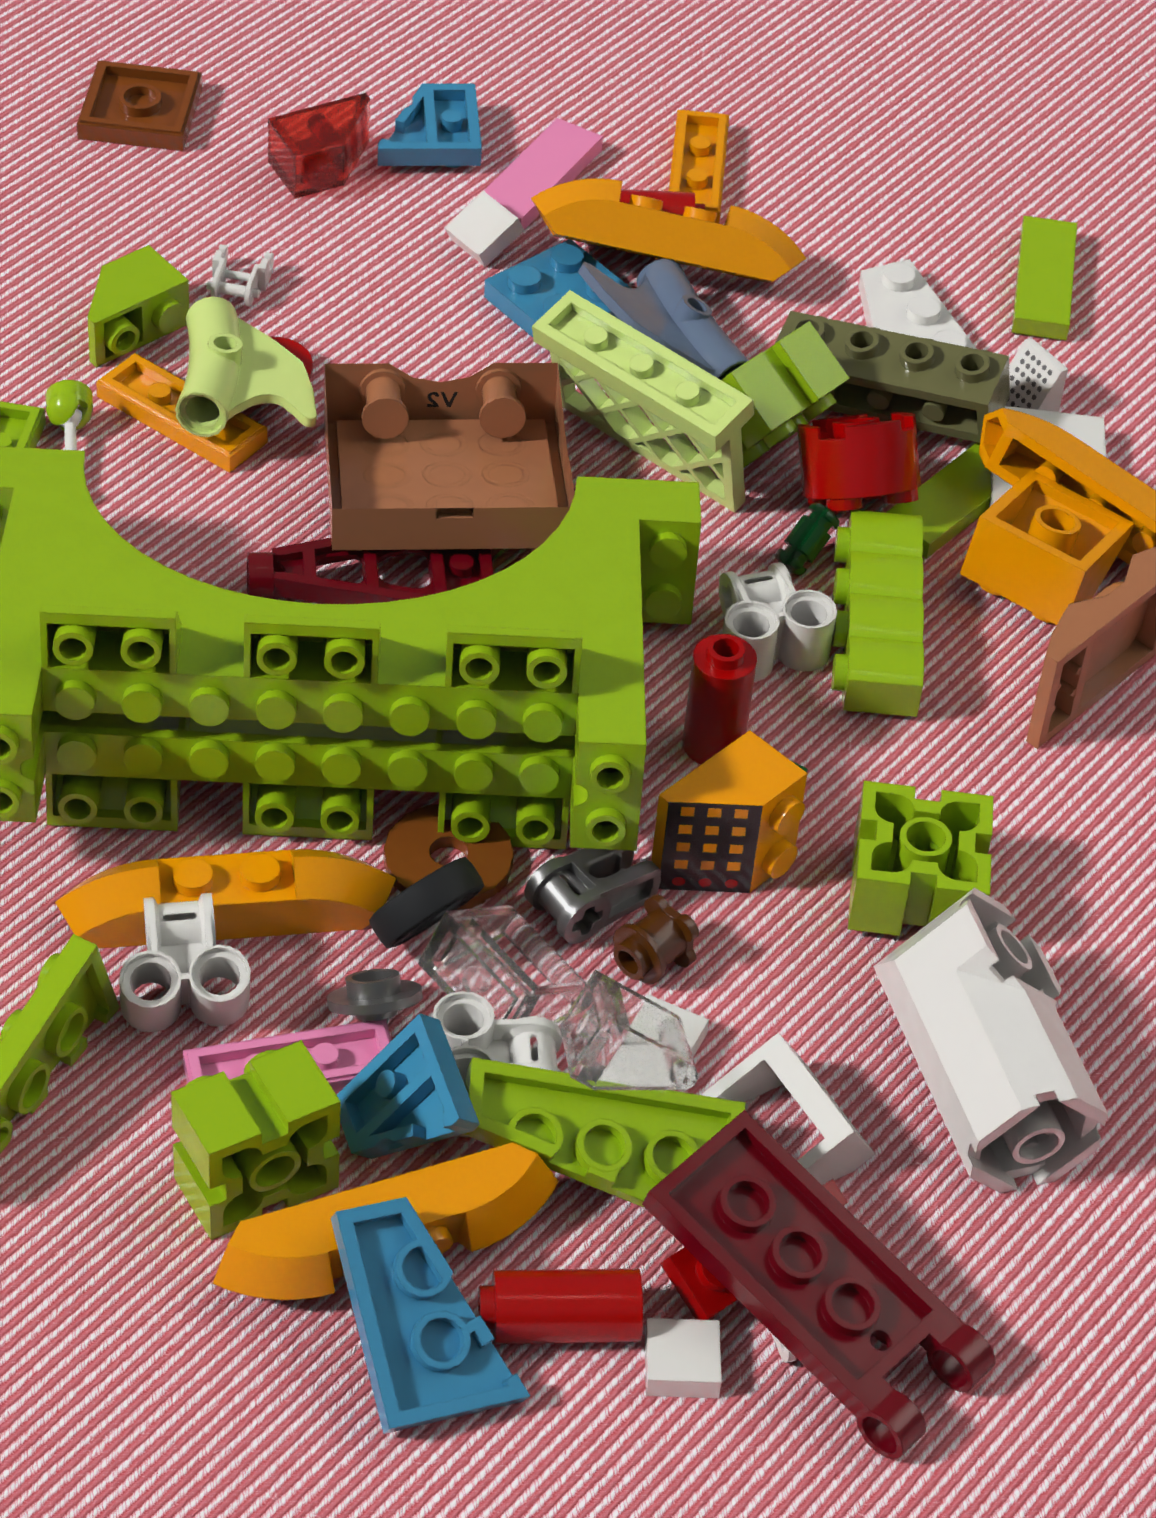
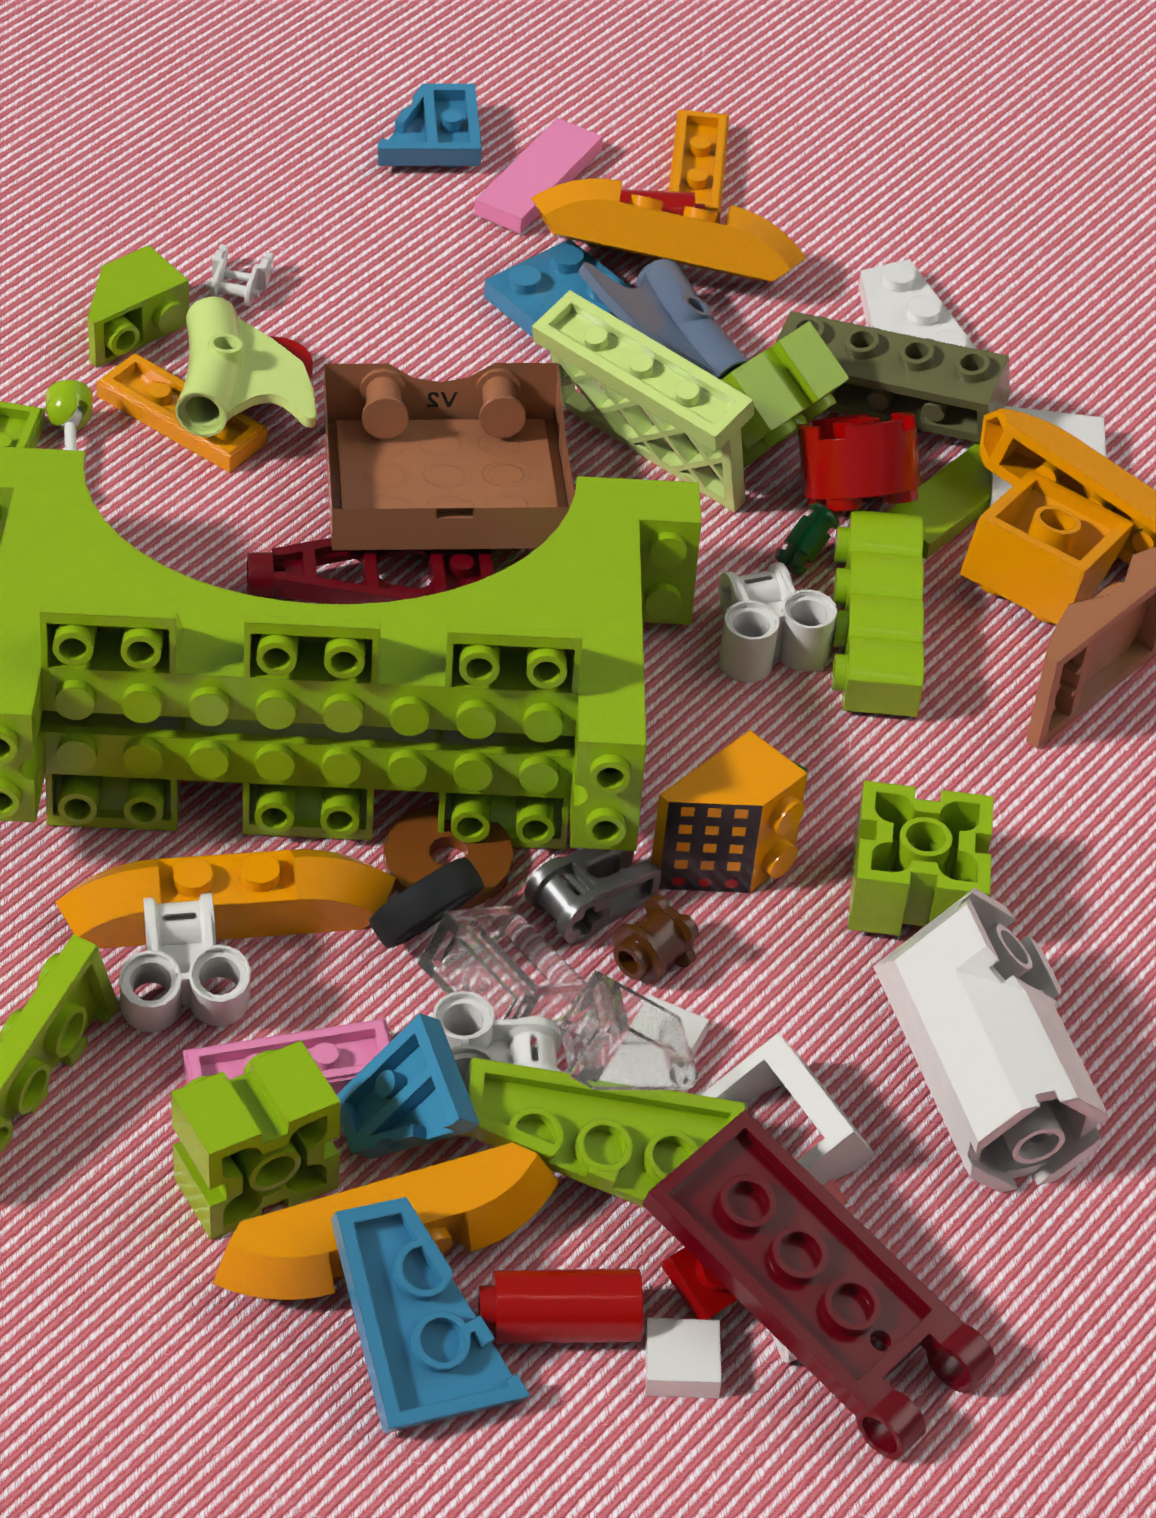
dark orange tile [77,60,202,151] -> none
clear red slope [268,93,370,199] -> none
flat silver piece [327,969,423,1021] -> none
white tile [444,191,525,267] -> none
red brick [682,634,757,764] -> none
white slope [1006,337,1068,412] -> none
lime tile [1011,216,1077,340] -> none

